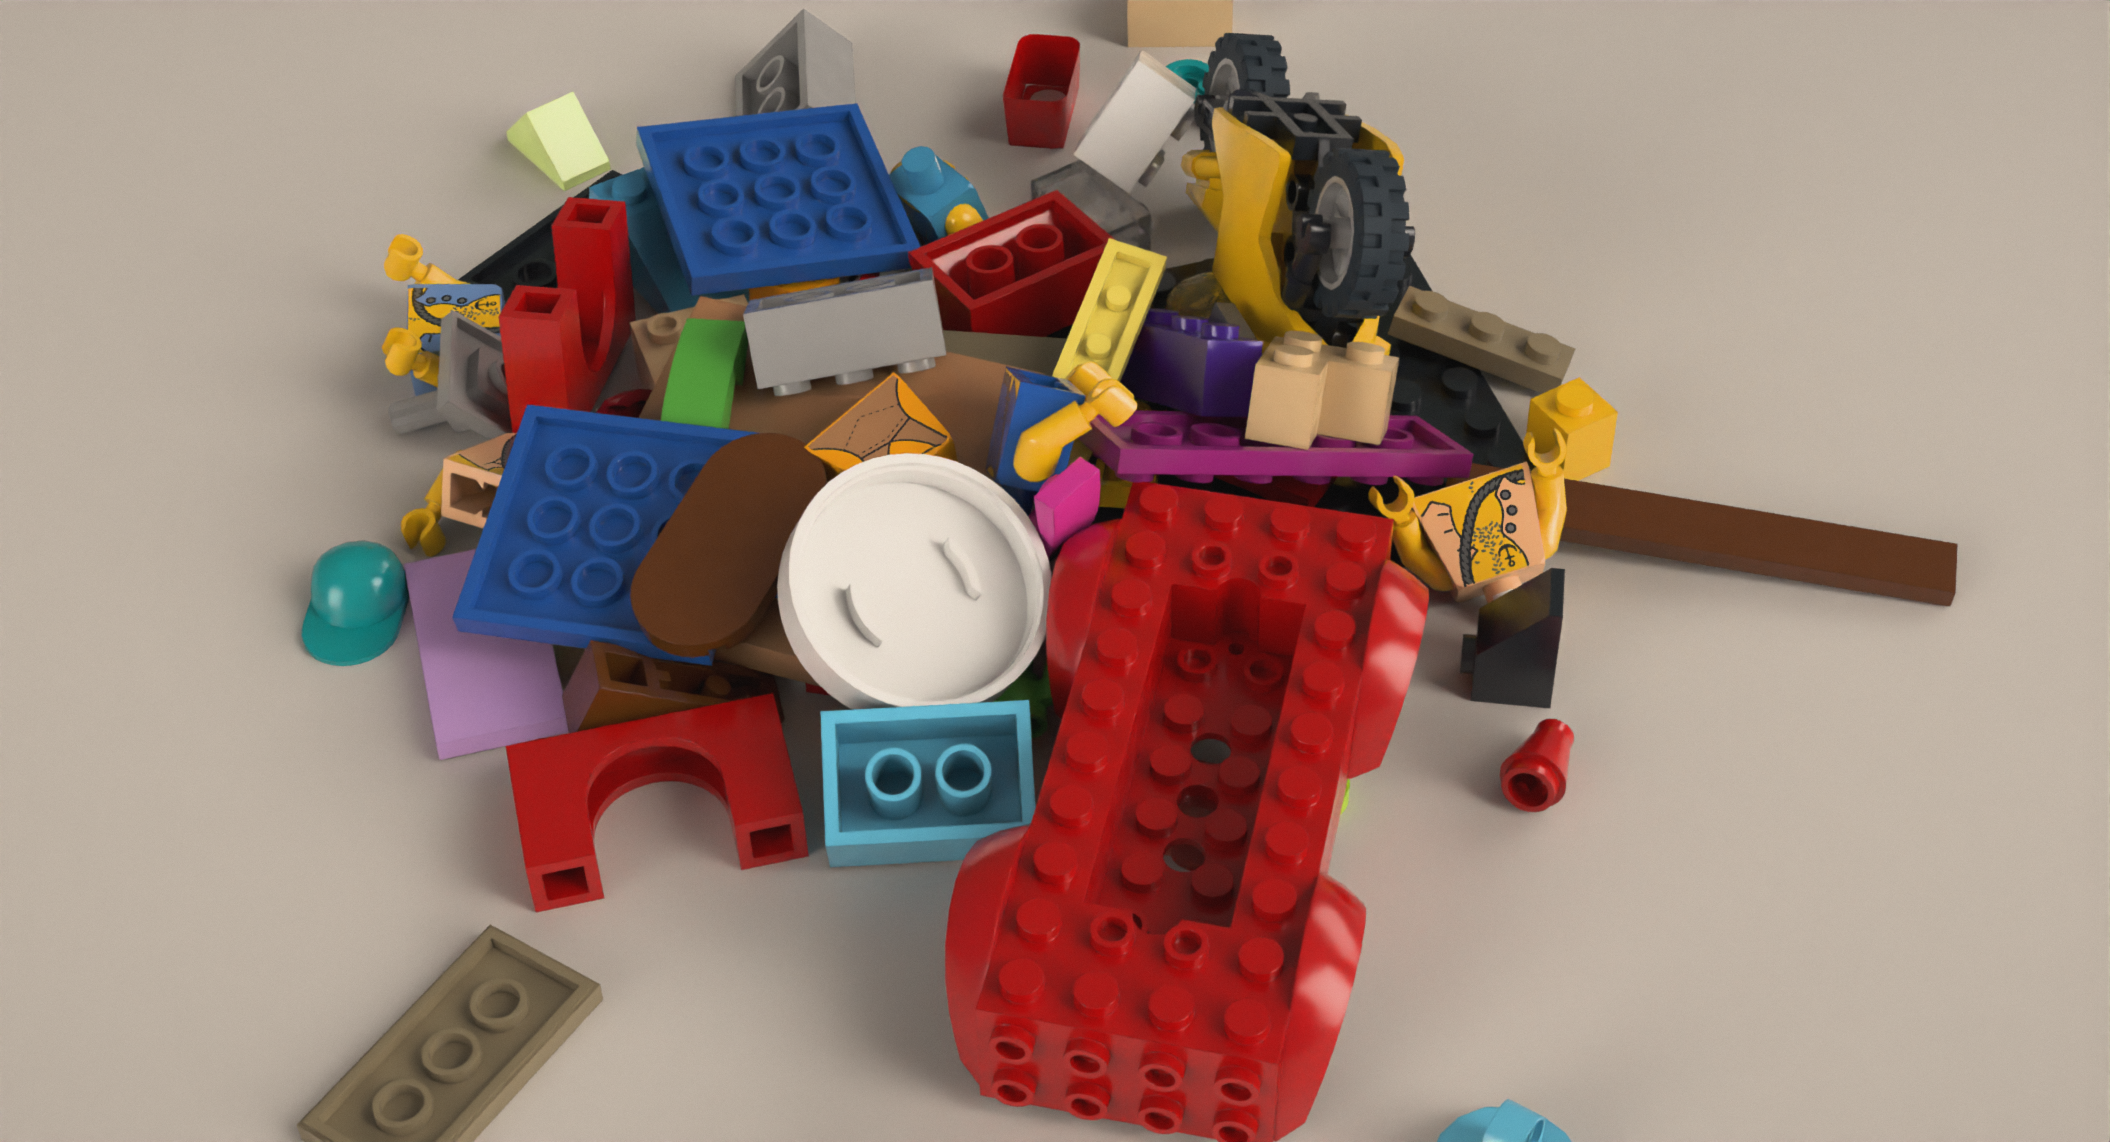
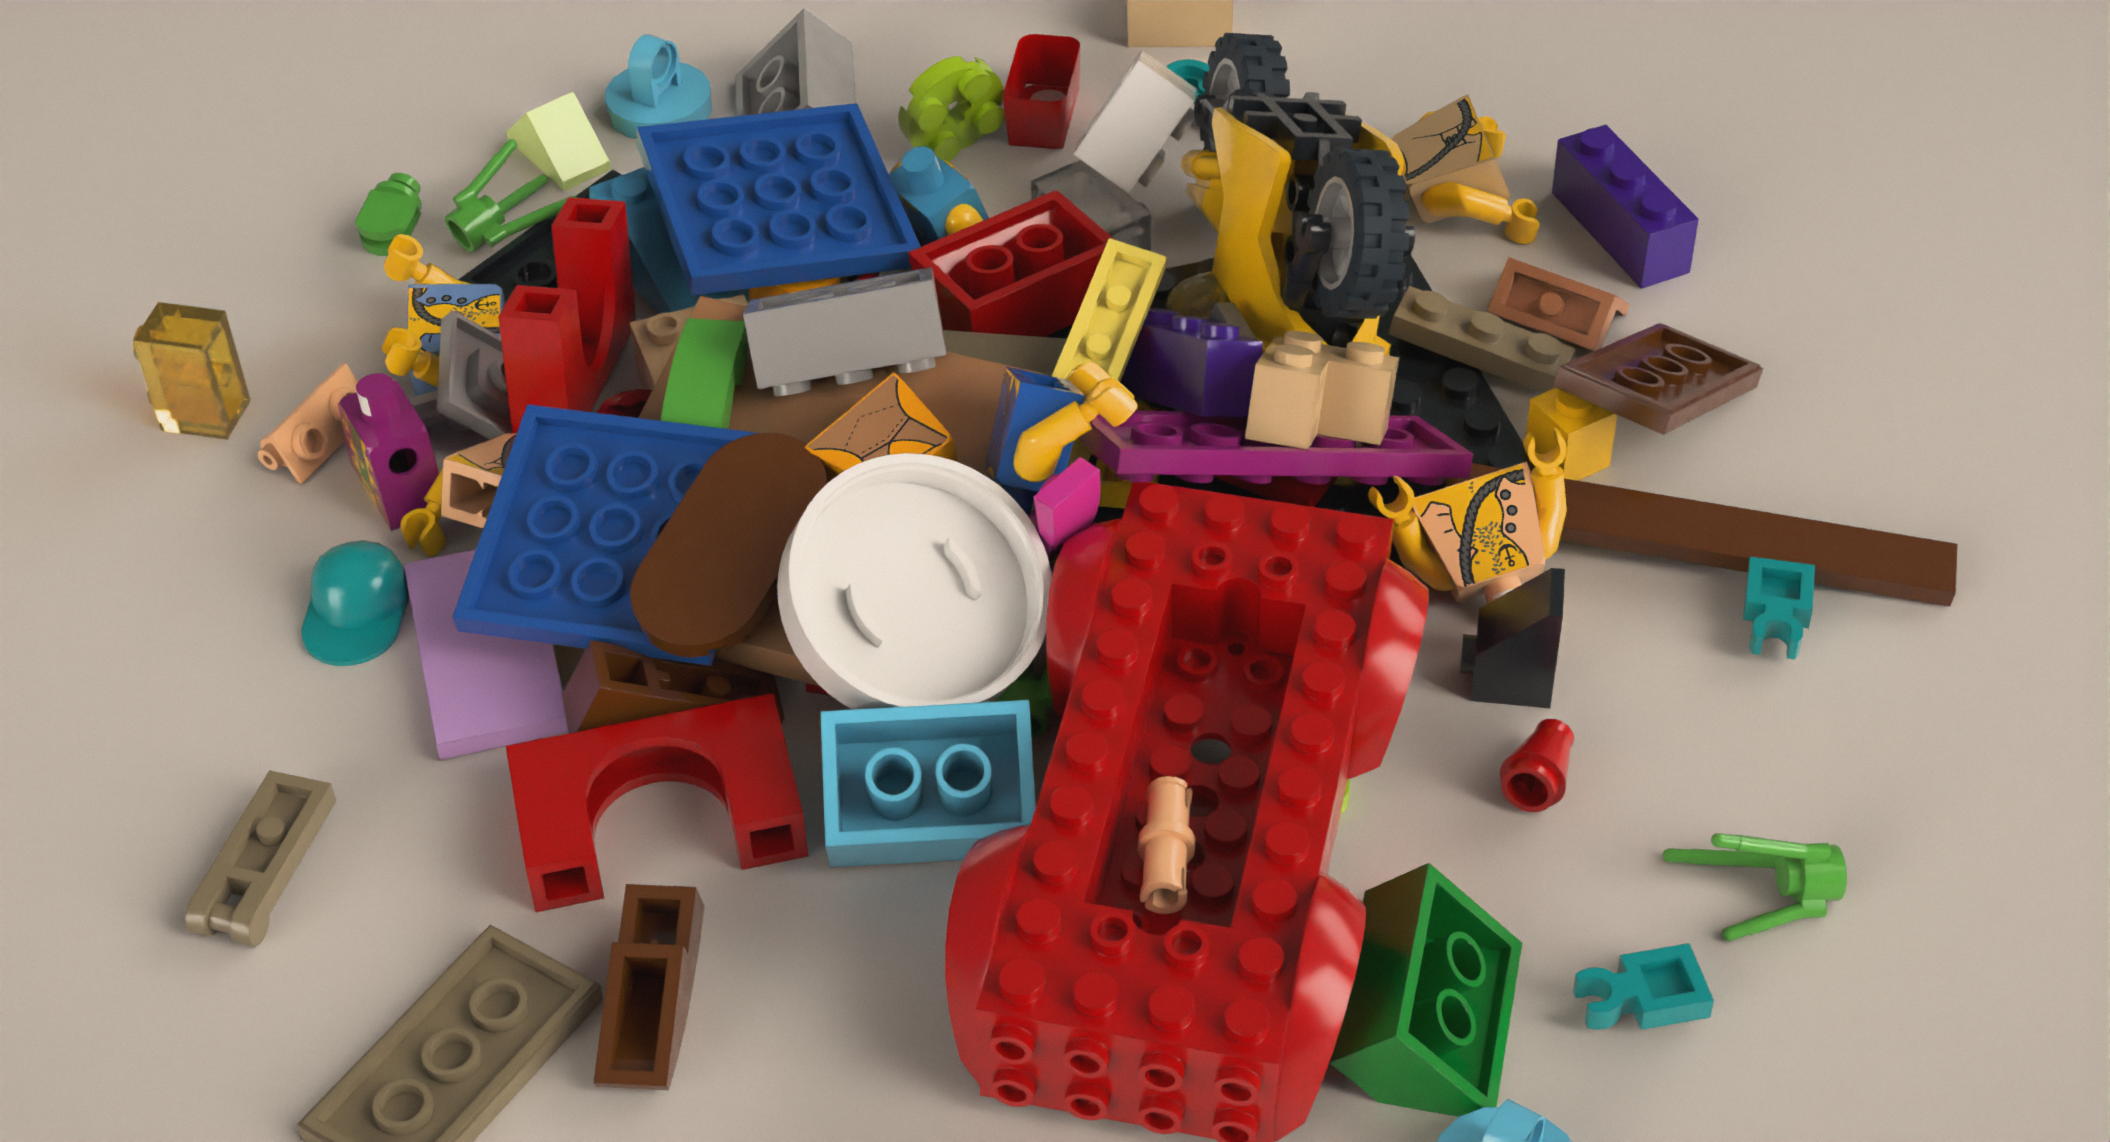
none -> clear yellow brick [133,302,251,440]
none -> dark tan plate [185,770,336,947]
none -> light nougat hinge [258,363,358,484]
none -> magenta torso [338,373,439,531]
none -> bright green arm [355,173,422,256]
none -> bright green plant [445,139,577,253]
none -> reddish brown slope [593,884,705,1091]
none -> medium azure tile [605,34,712,139]
none -> lime plate [898,56,1005,162]
none -> light nougat pin [1137,776,1195,914]
none -> green slope [1329,863,1522,1117]
none -> torso [1391,94,1540,244]
none -> nougat panel [1487,257,1630,351]
none -> dark purple brick [1552,124,1699,289]
none -> reddish brown tile [1553,323,1764,435]
none -> teal plate [1573,943,1714,1030]
none -> bright green plant [1662,833,1847,941]
none -> teal plate [1743,557,1815,660]

